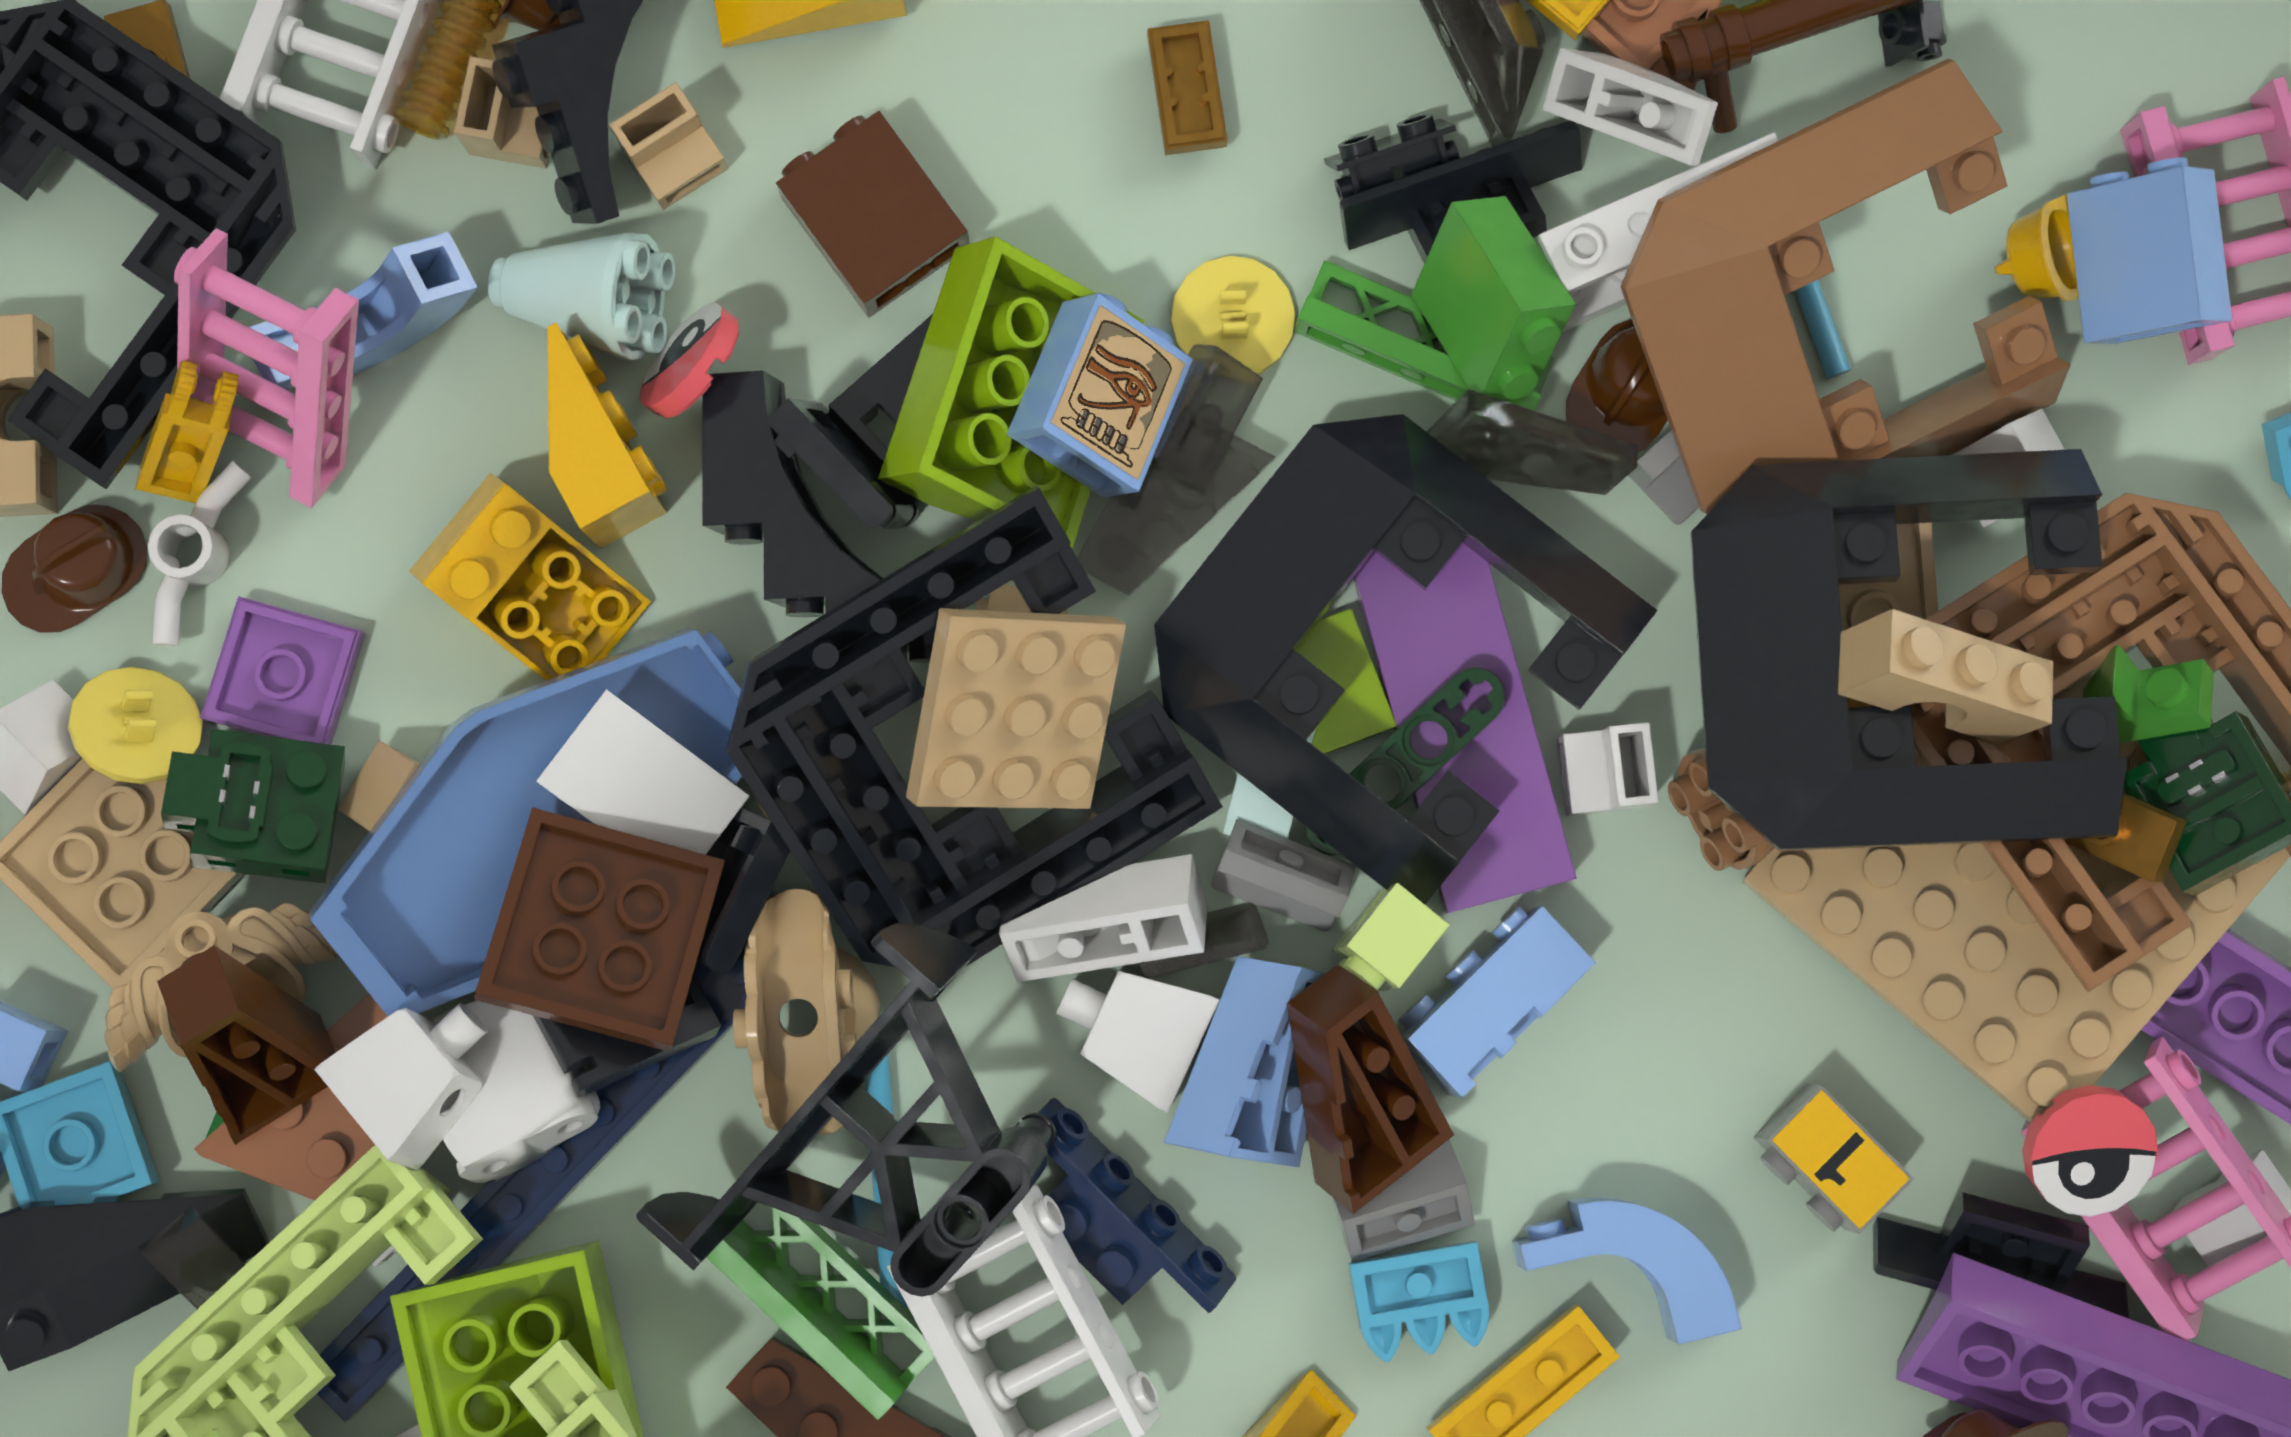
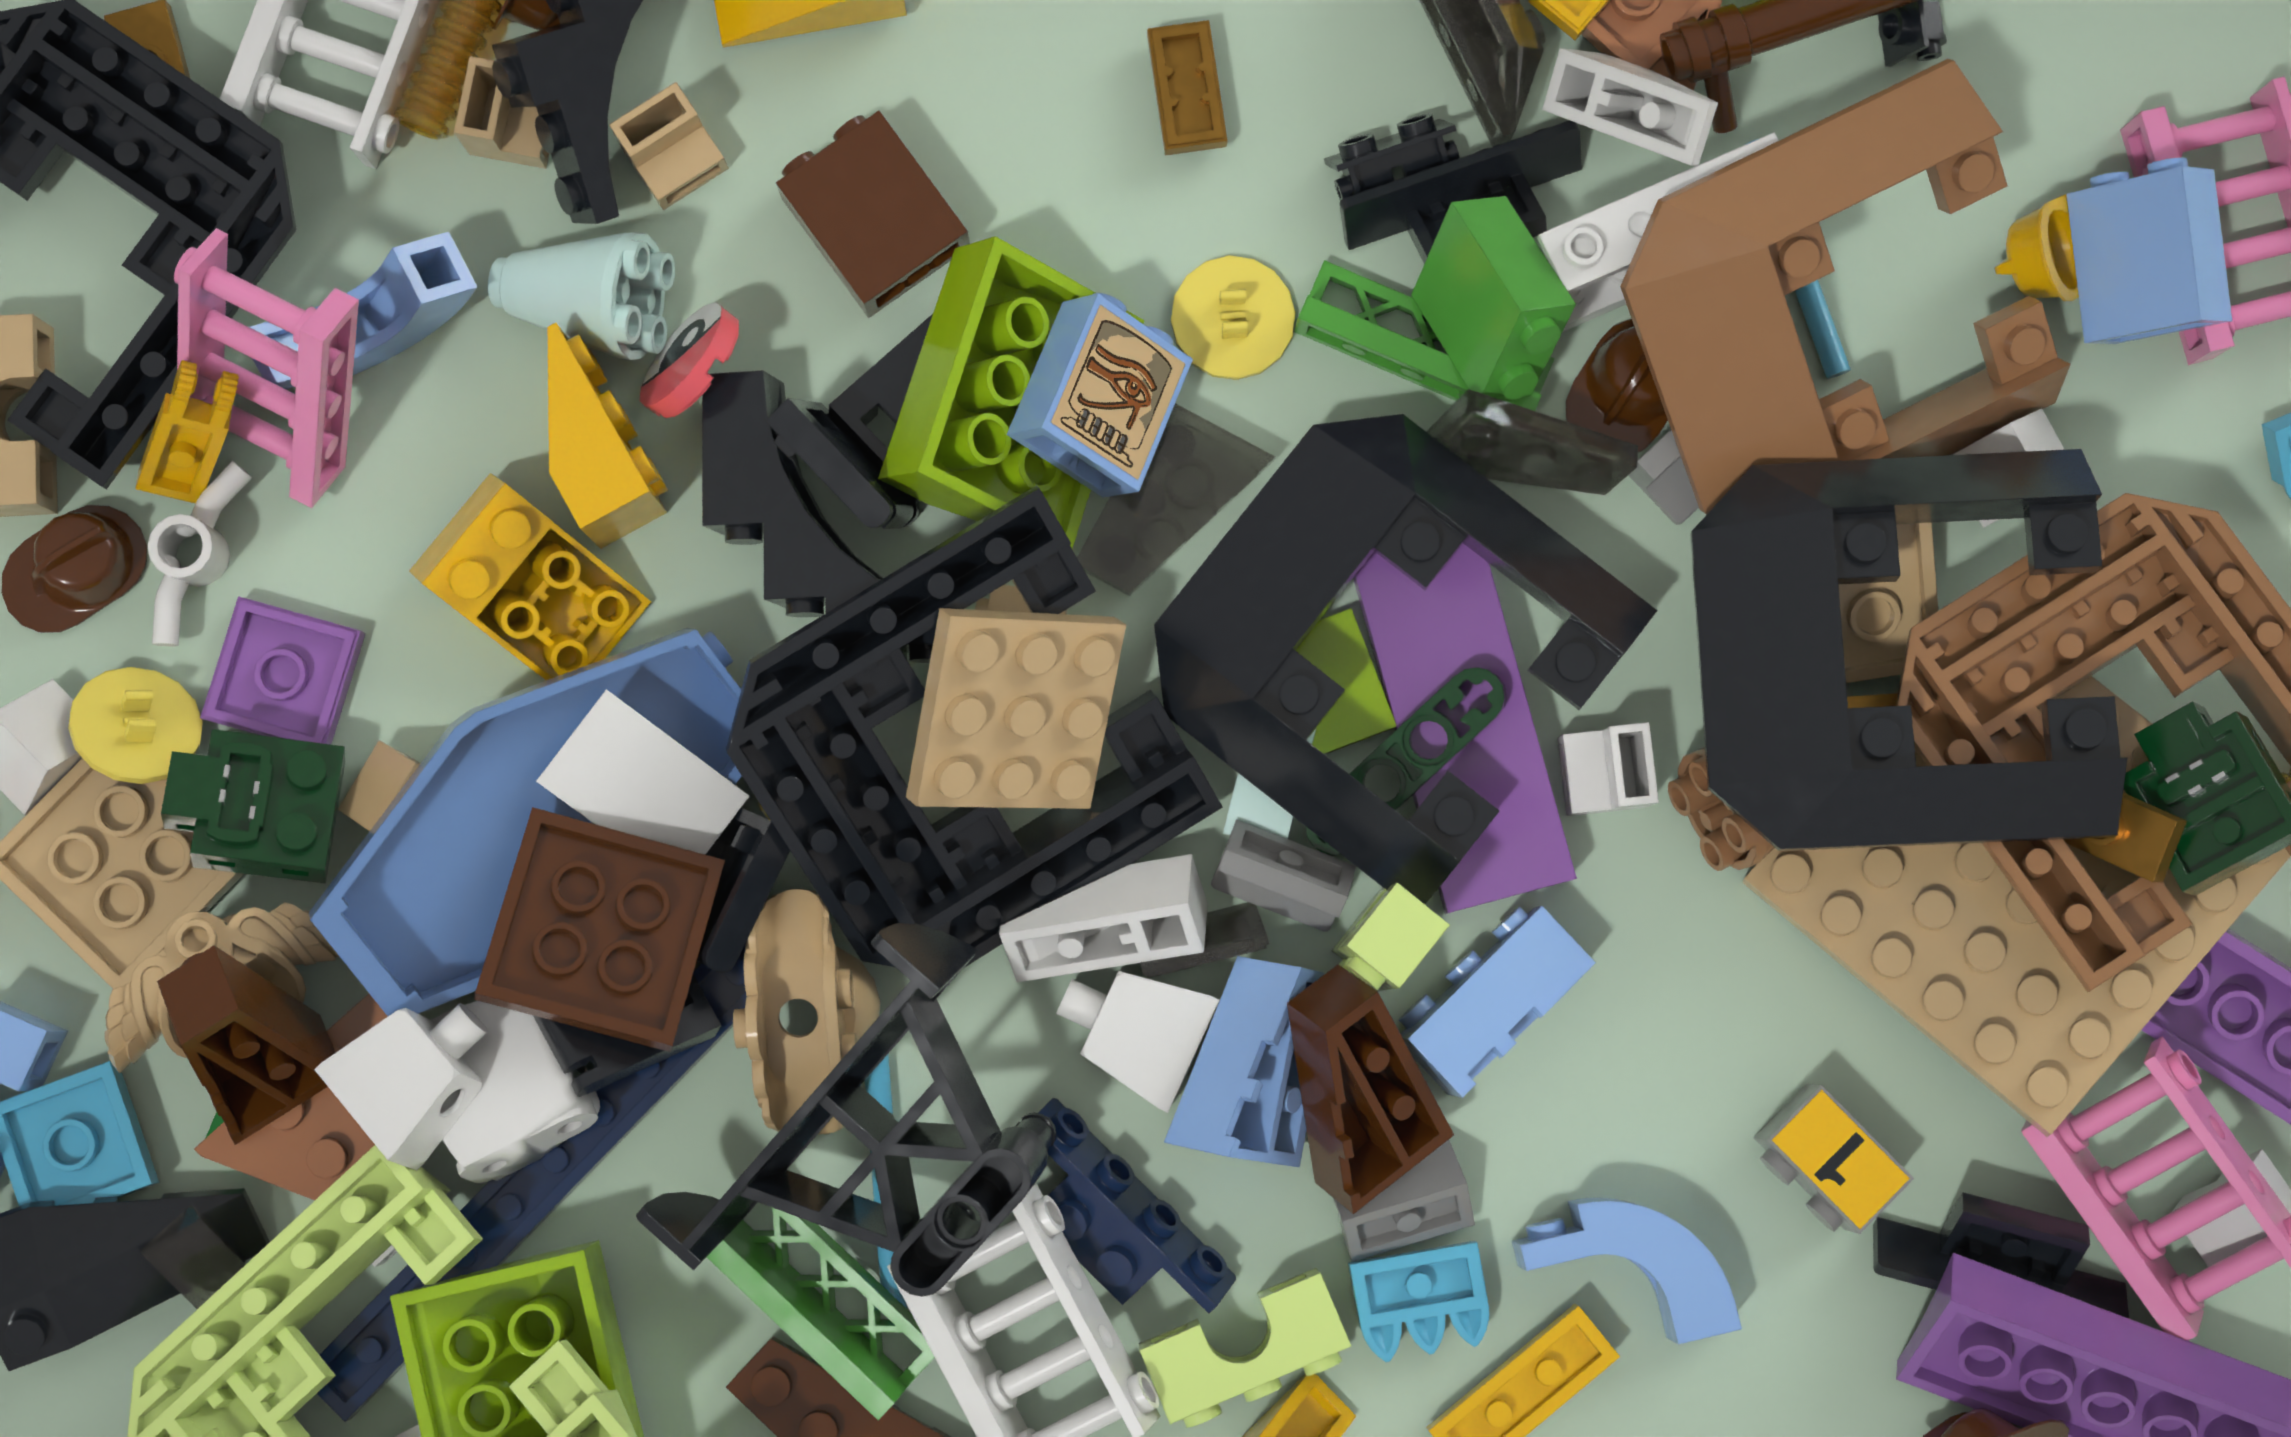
clear smoke slope [1151,344,1263,489] -> none
tan arch [1838,609,2053,744] -> none
tile [2022,1085,2158,1217] -> none
bright green slope [2083,645,2214,744] -> none
none -> yellowish green arch [1139,1268,1351,1428]

